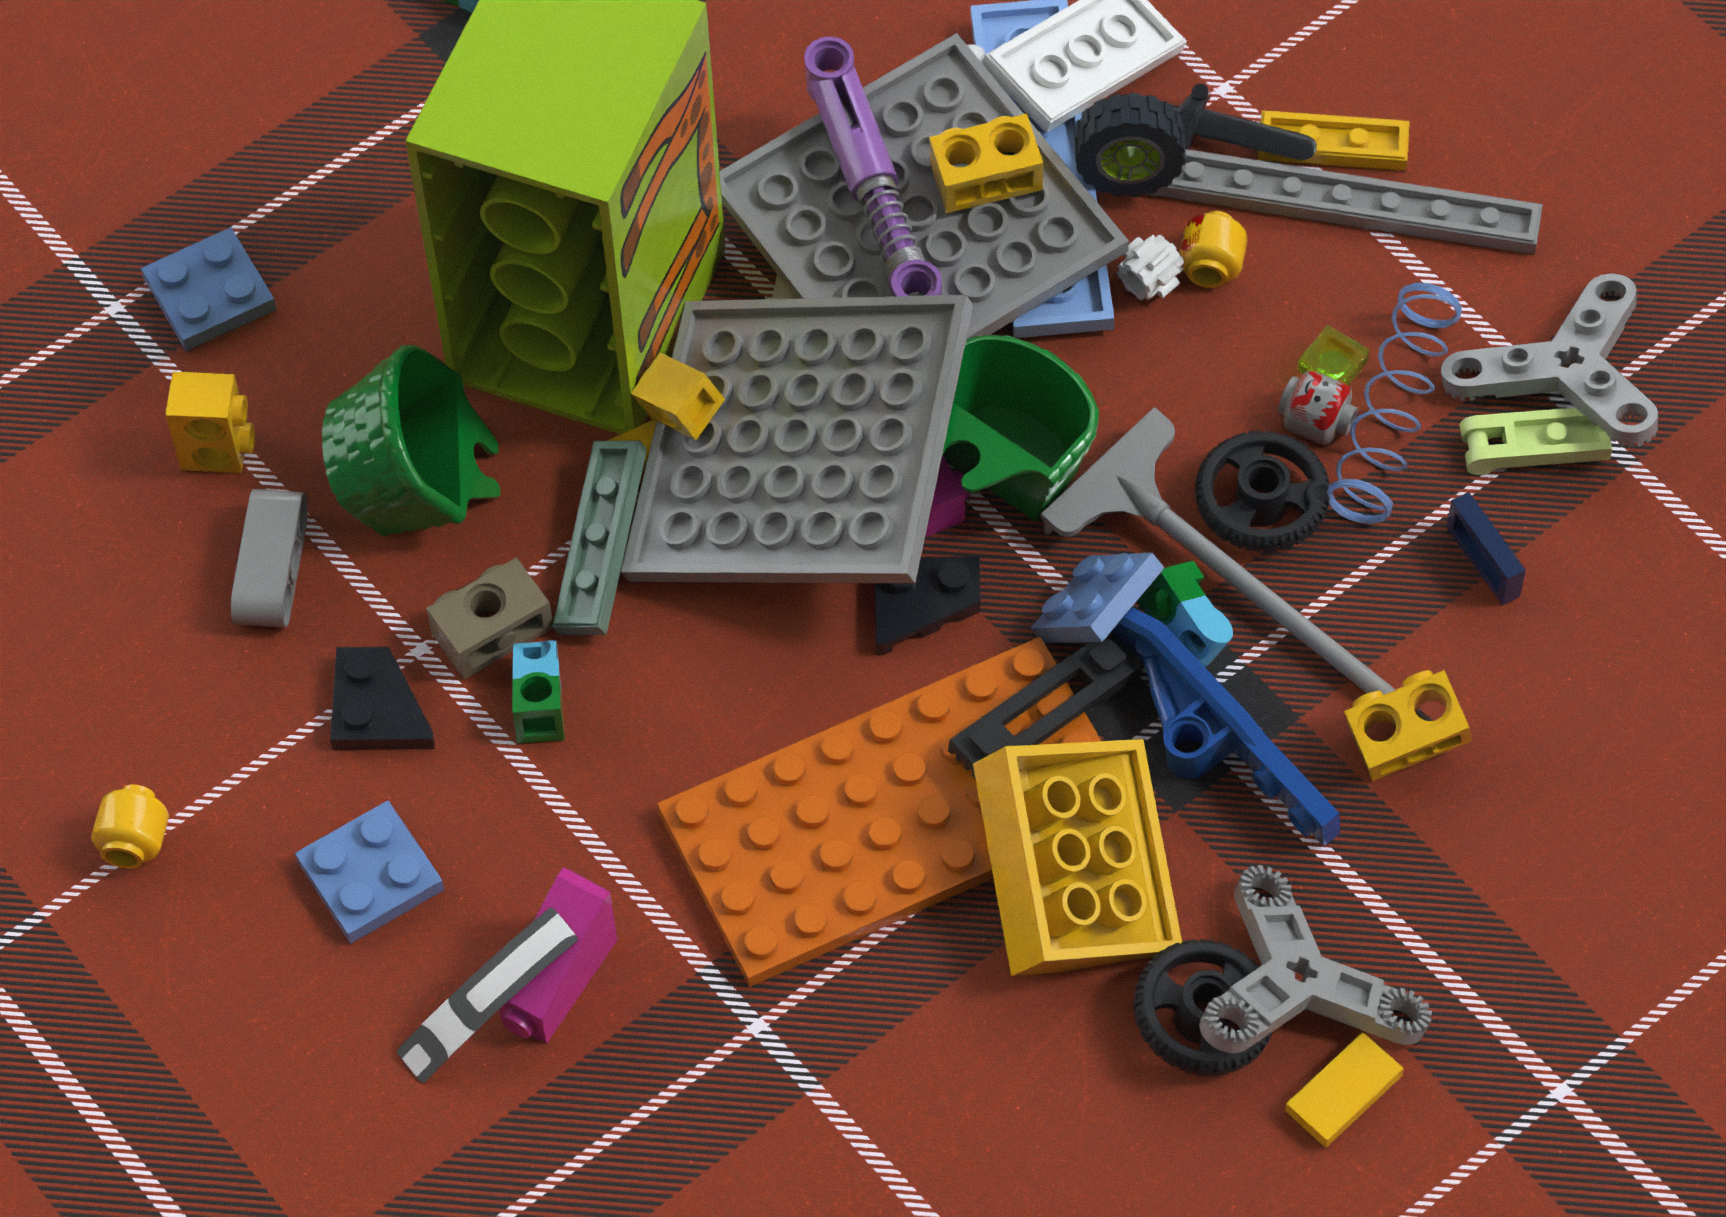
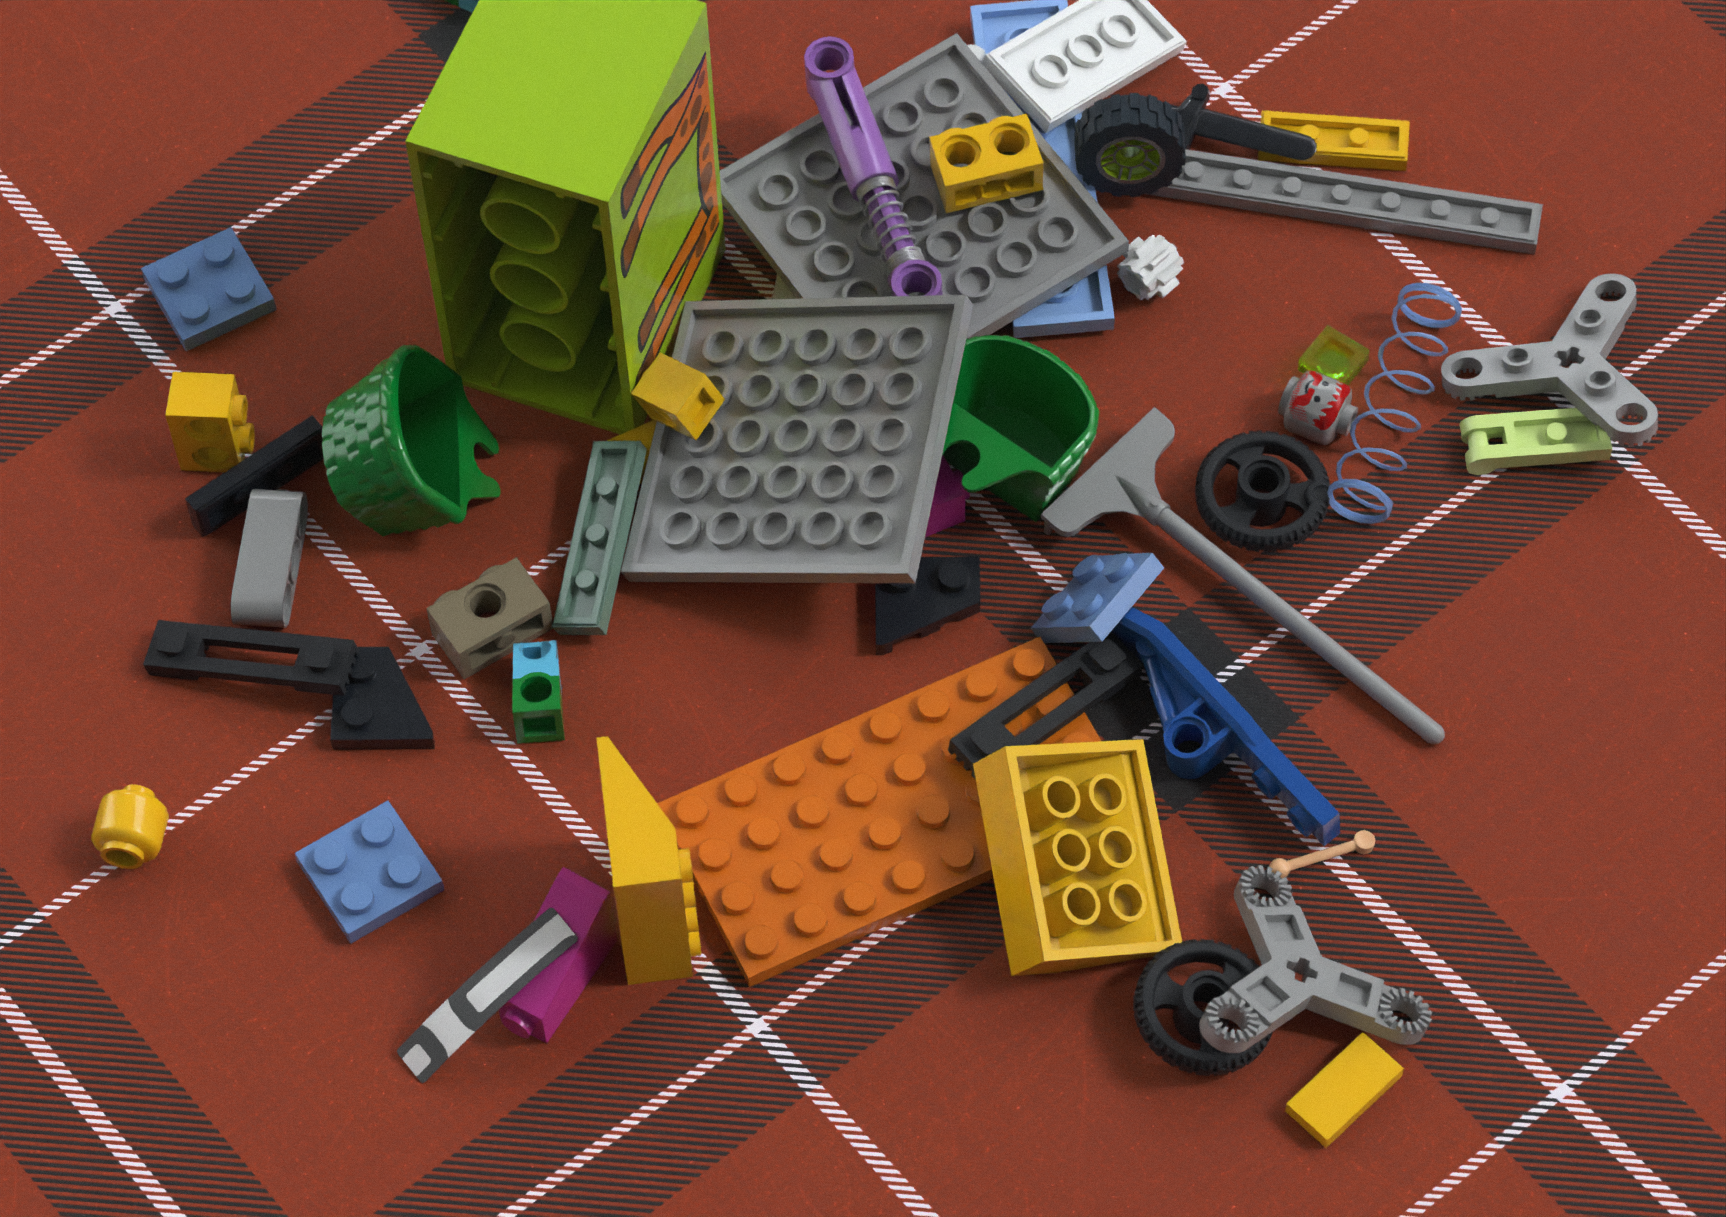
leg [1137,561,1233,667] -> none
yellow head [1179,211,1248,288] -> none
yellow brick [1344,670,1472,782] -> none
dark blue tile [1446,492,1526,606] -> none
none -> black container [143,620,359,696]
none -> black tile [185,415,324,537]
none -> yellow slope [596,736,702,985]
none -> light nougat hinge [1269,830,1375,878]

